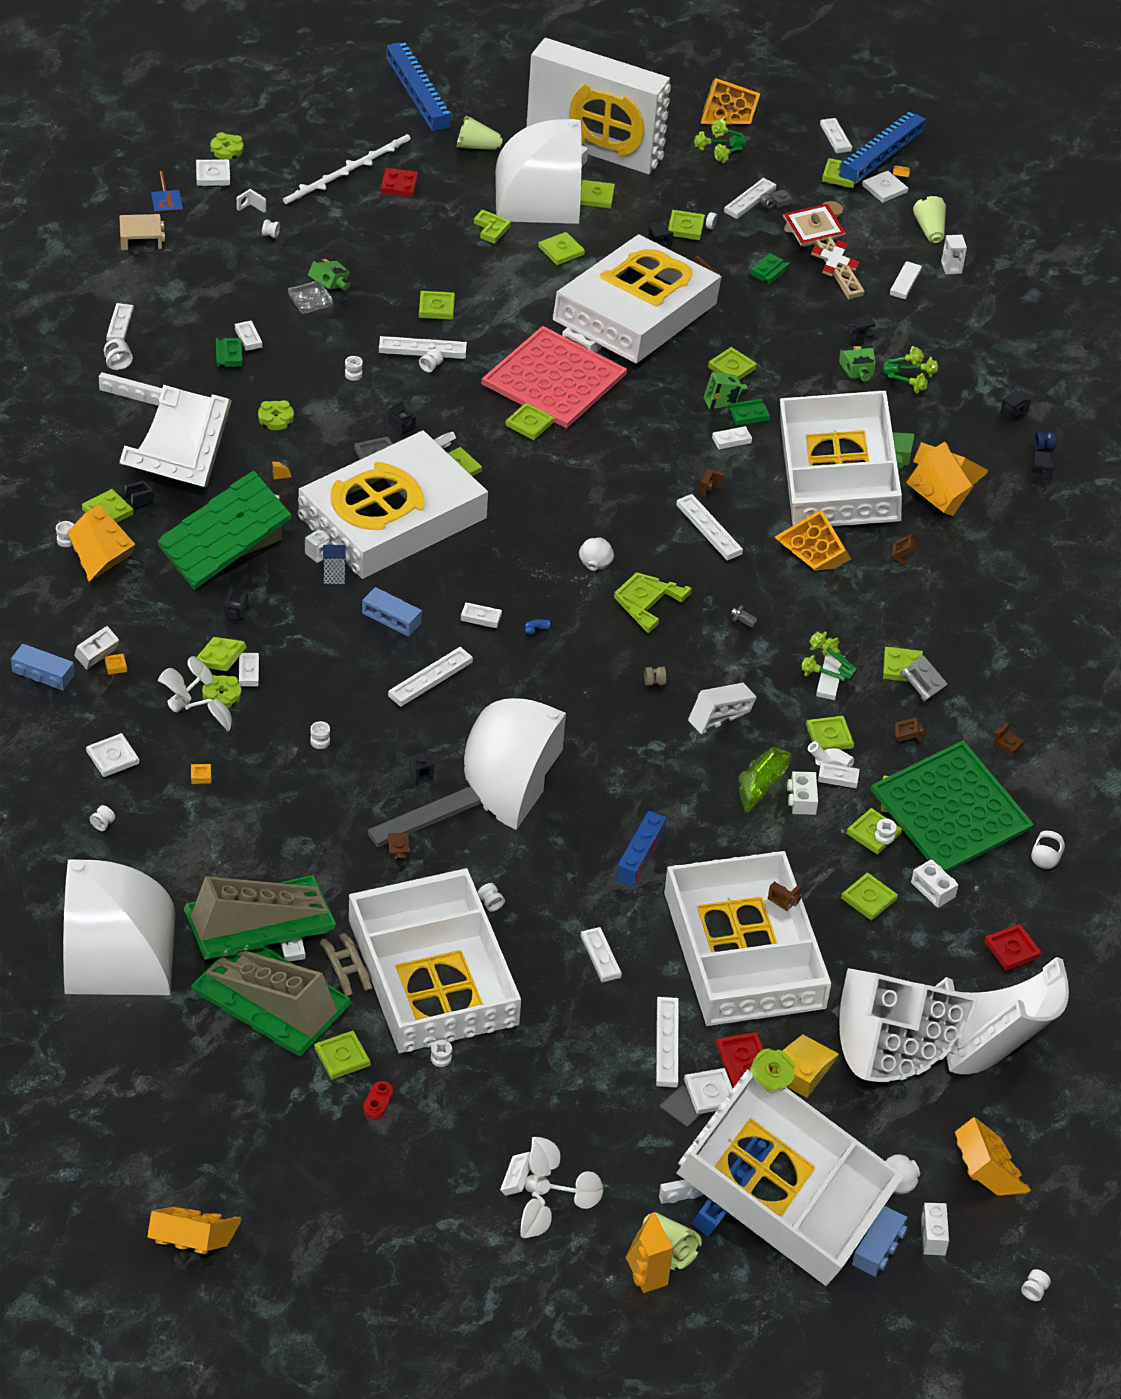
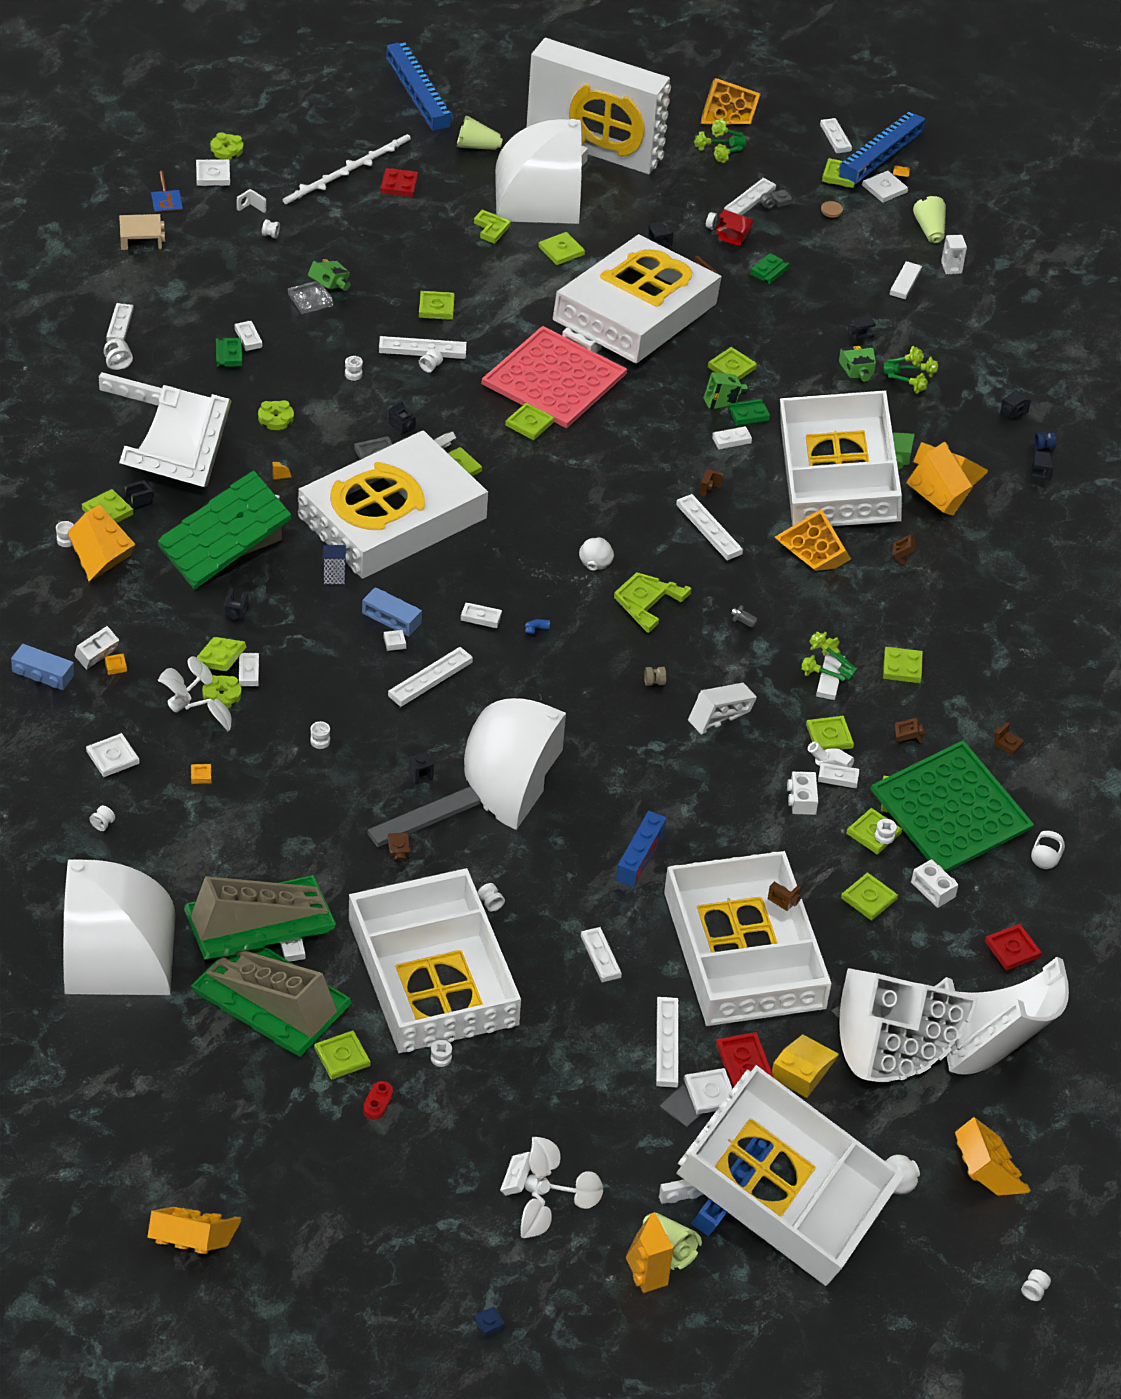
white window [305,529,329,563] -> none
dark tan piece [320,933,373,997] -> none
lime plate [580,180,615,208] -> none
lime plate [668,210,705,240] -> none
clear neon green wedge [738,747,791,813] -> none
lime plate [750,1048,795,1093] -> none
piece [783,203,864,299] -> none
medium blue brick [852,1206,908,1277] -> none
light grey plate [900,655,947,702] -> none
white brick [921,1203,949,1255] -> none
none -> white plate [384,630,406,651]
none -> dark blue plate [474,1306,505,1337]
none -> red piece [716,210,753,246]

